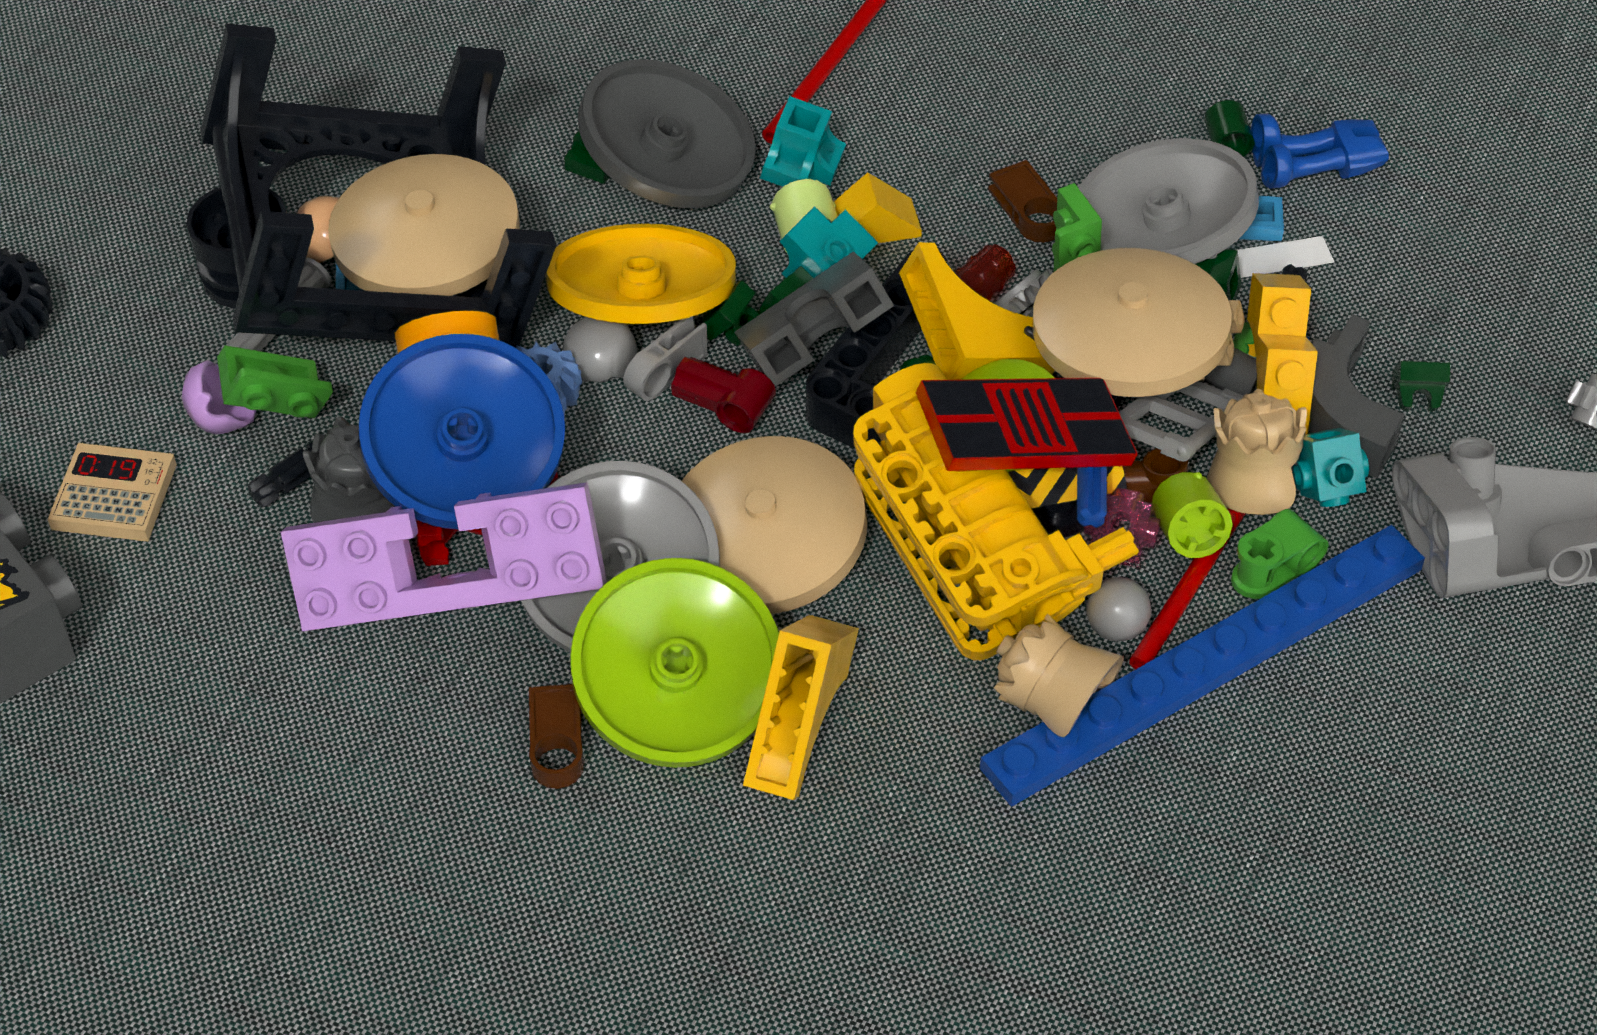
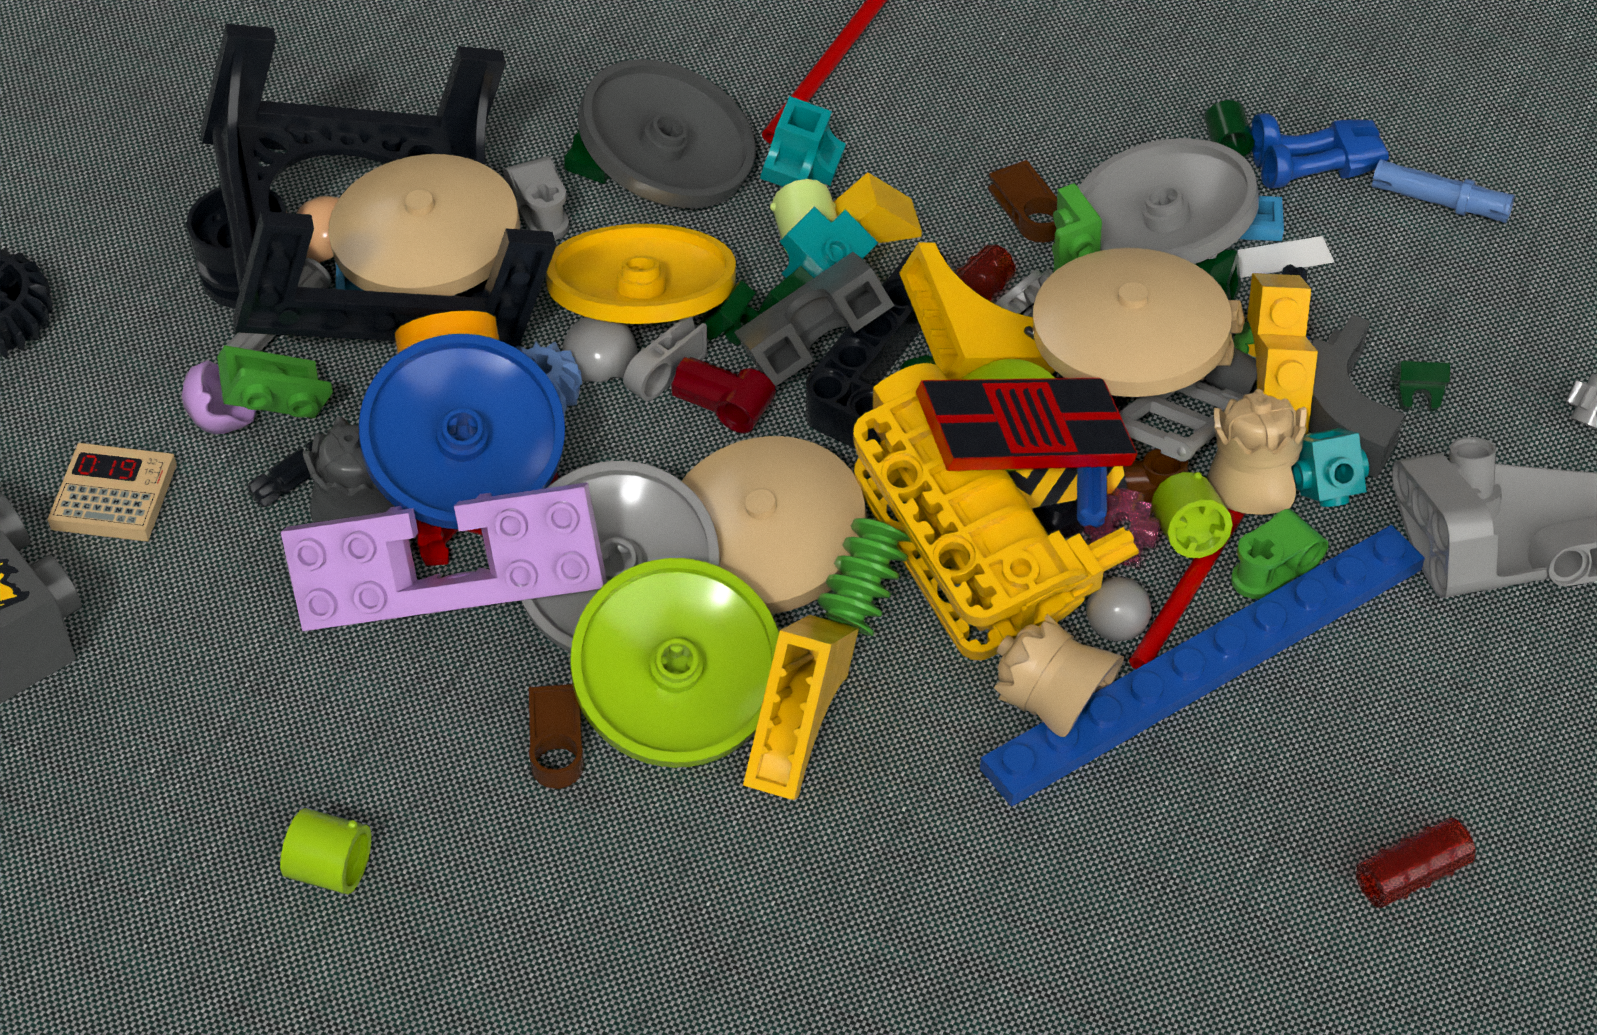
none -> lime piece [280,808,372,895]
none -> light grey piece [503,156,569,240]
none -> bright green piece [817,518,912,636]
none -> clear red axle [1356,818,1476,909]
none -> medium blue pin [1372,159,1515,223]

